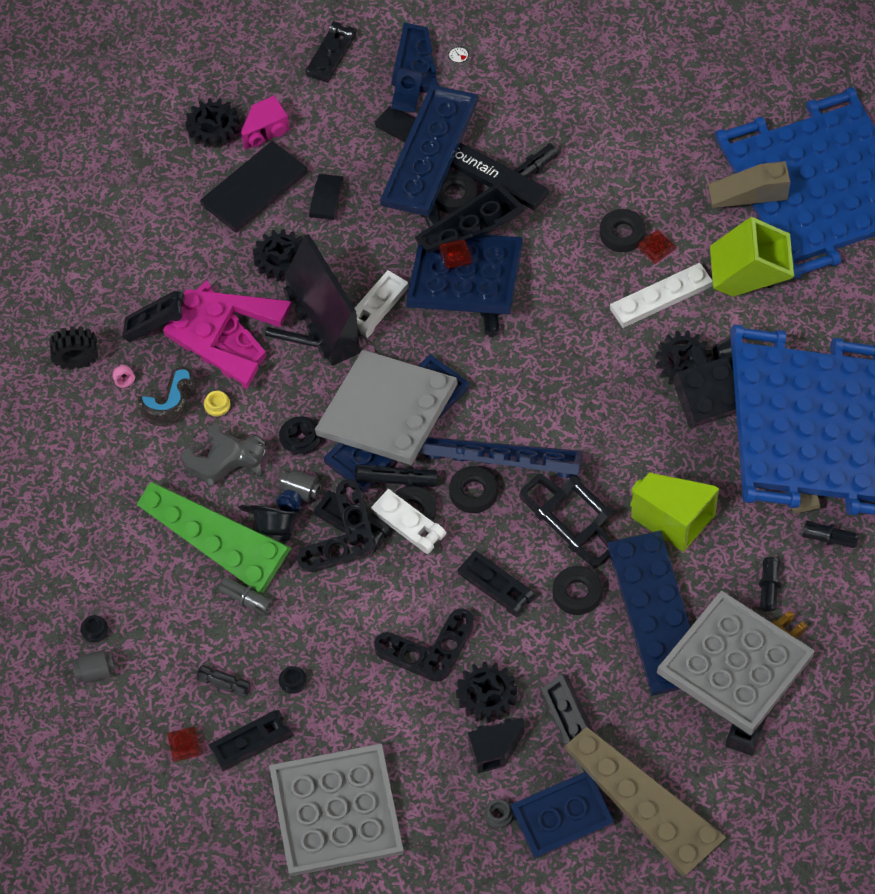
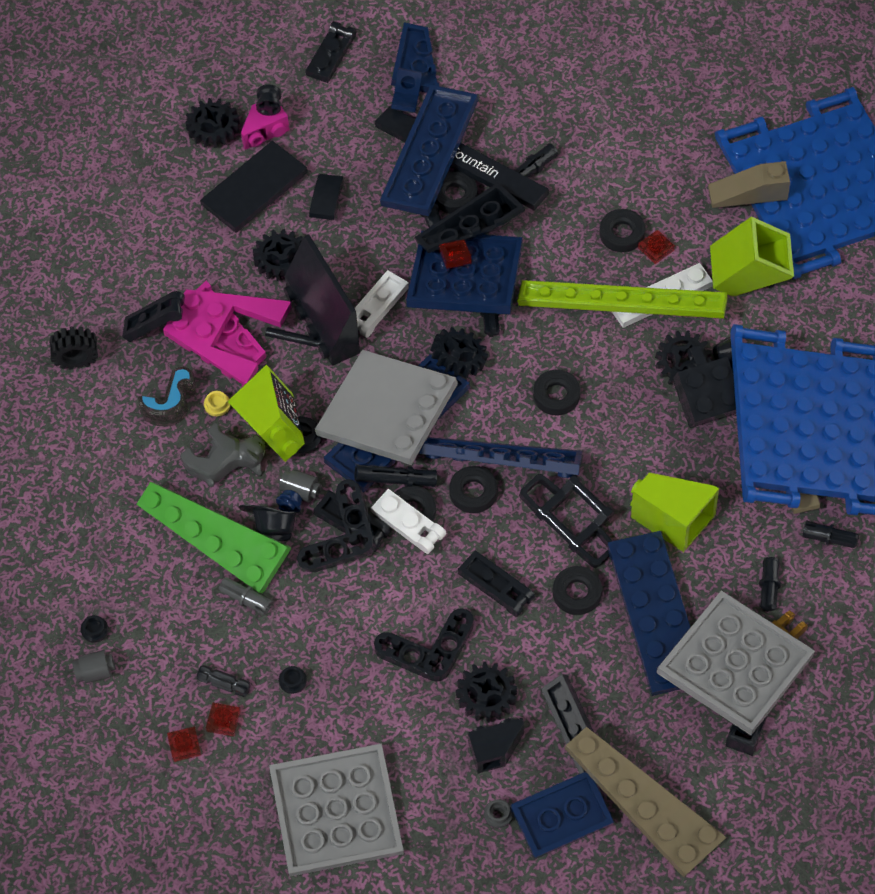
bright pink hinge [112,364,135,388] -> none
black plate [209,710,293,771] -> none
tile [444,43,474,72] -> none
none -> clear red plate [206,702,241,737]
none -> lime slope [227,365,305,462]
none -> black wheel [256,84,282,116]
none -> black gear [430,327,488,378]
none -> lime tile [517,280,728,319]
none -> black tyre [533,370,581,416]

